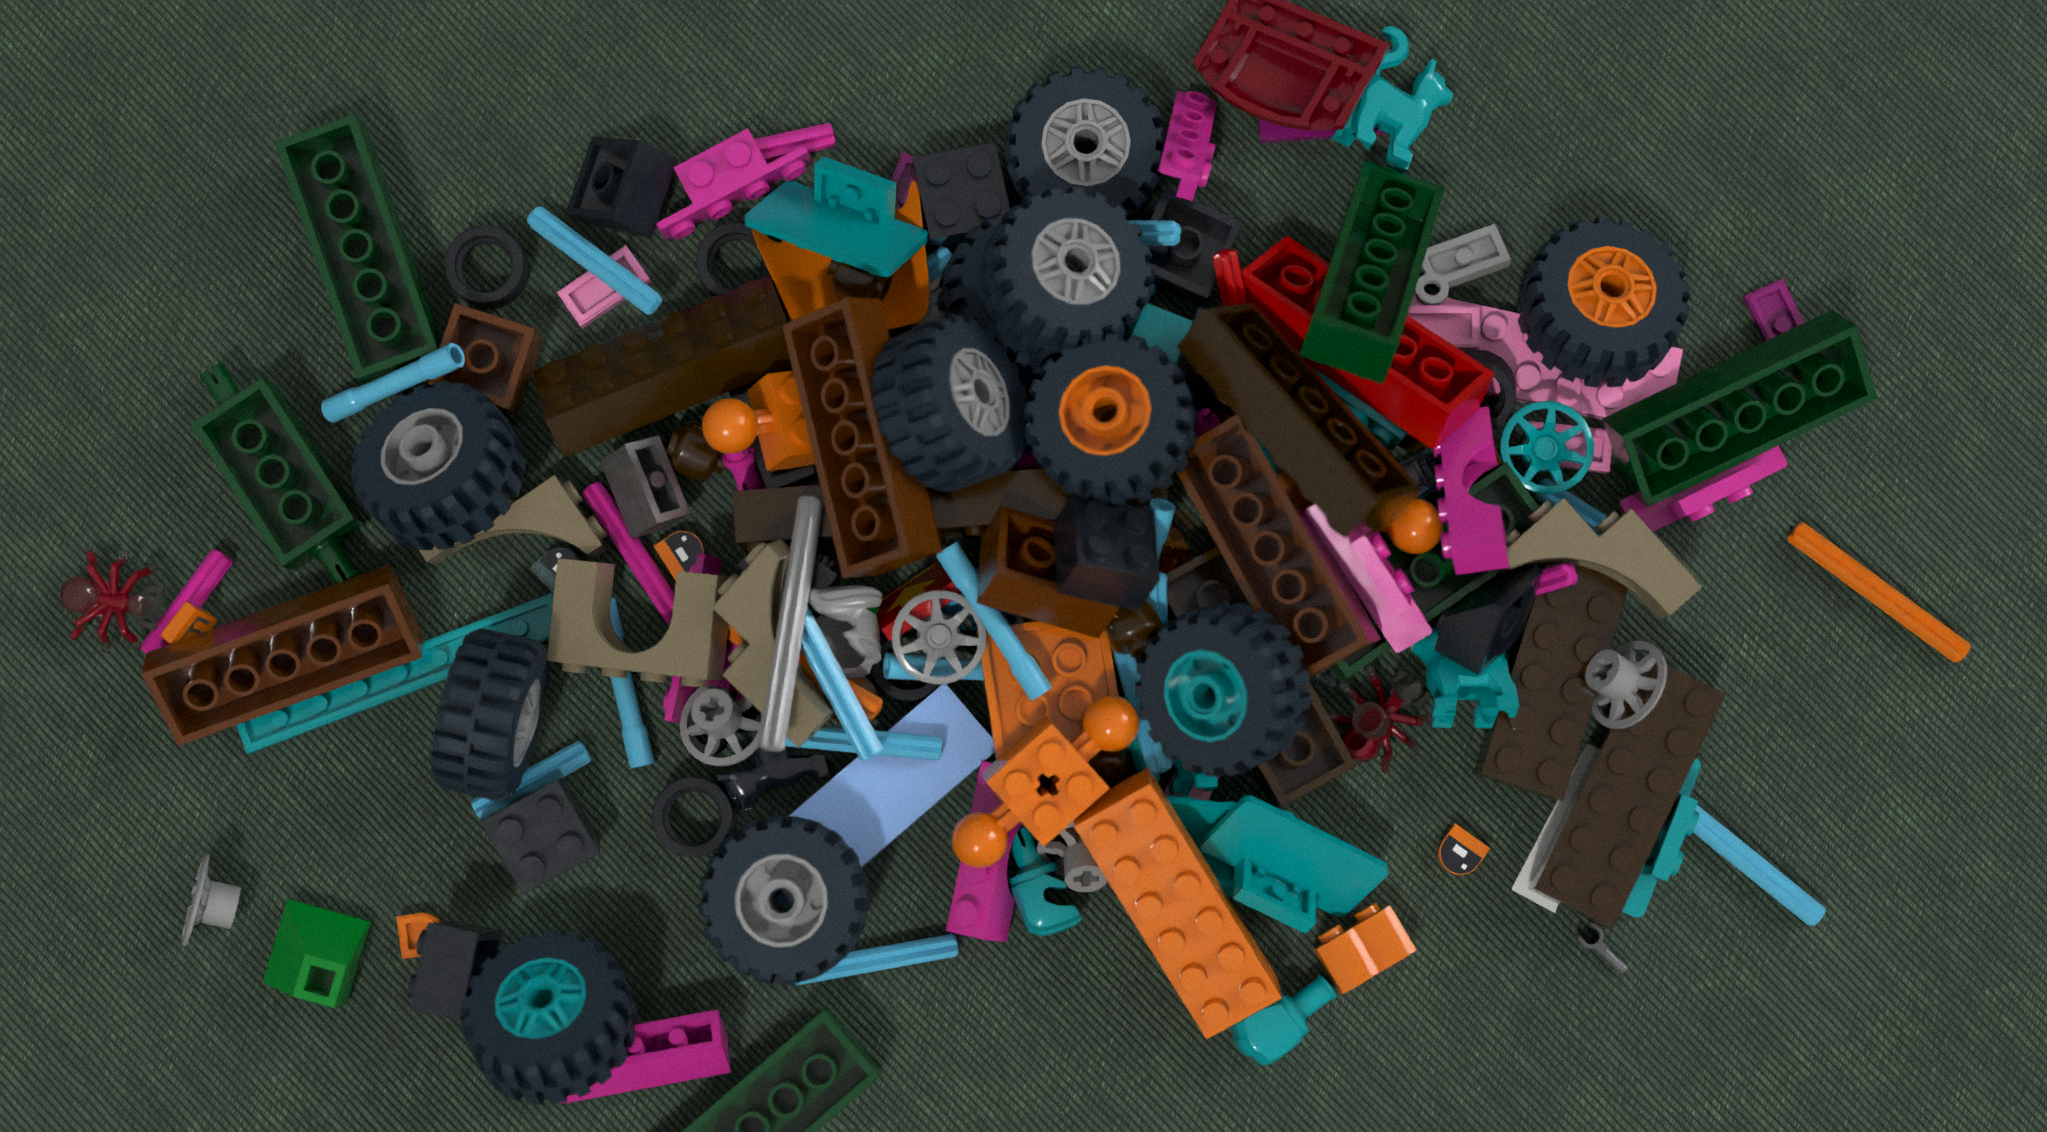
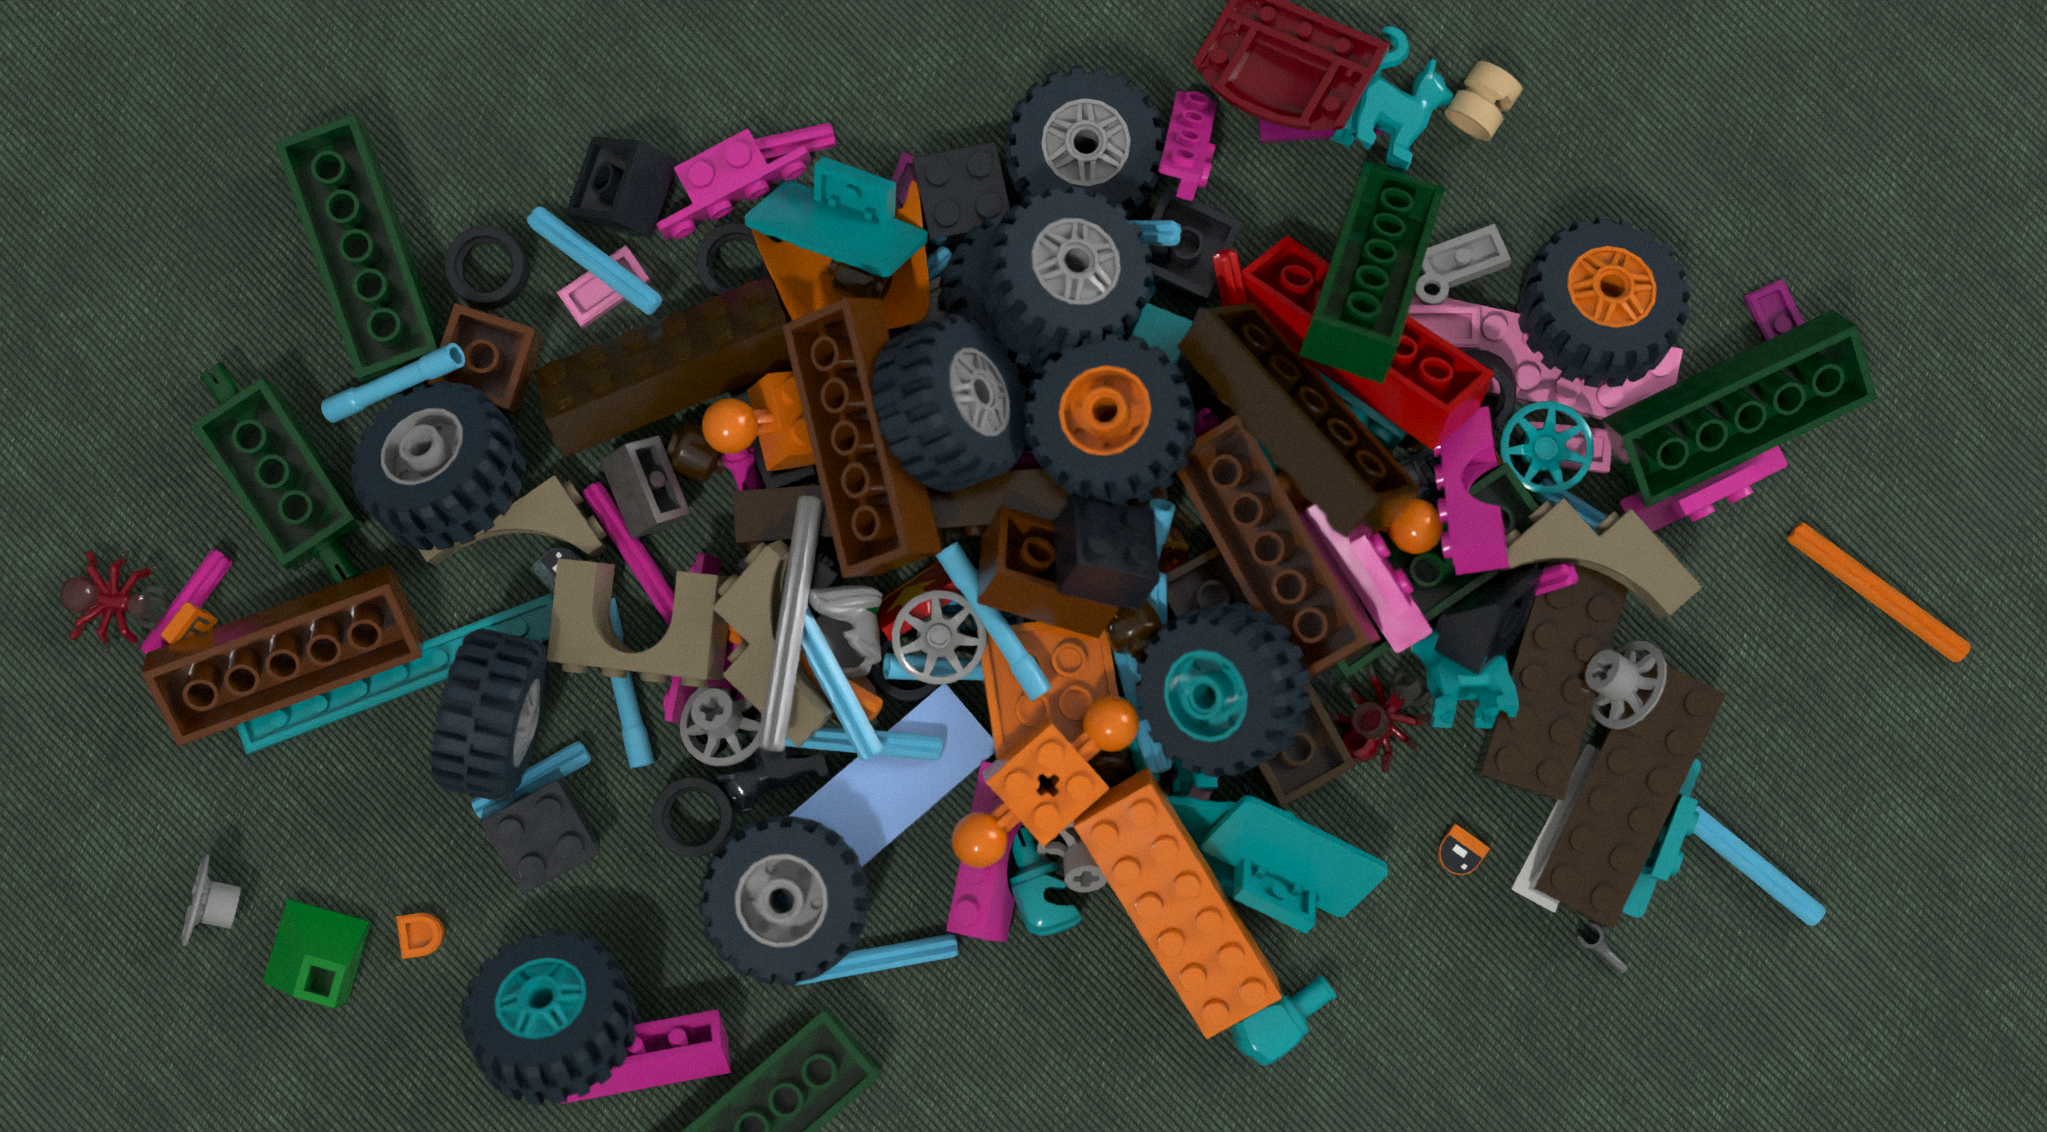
black brick [408,921,503,1020] -> none
tile [653,531,705,581] -> none
orange brick [1313,902,1417,994] -> none
none -> tan wheel [1445,61,1523,141]

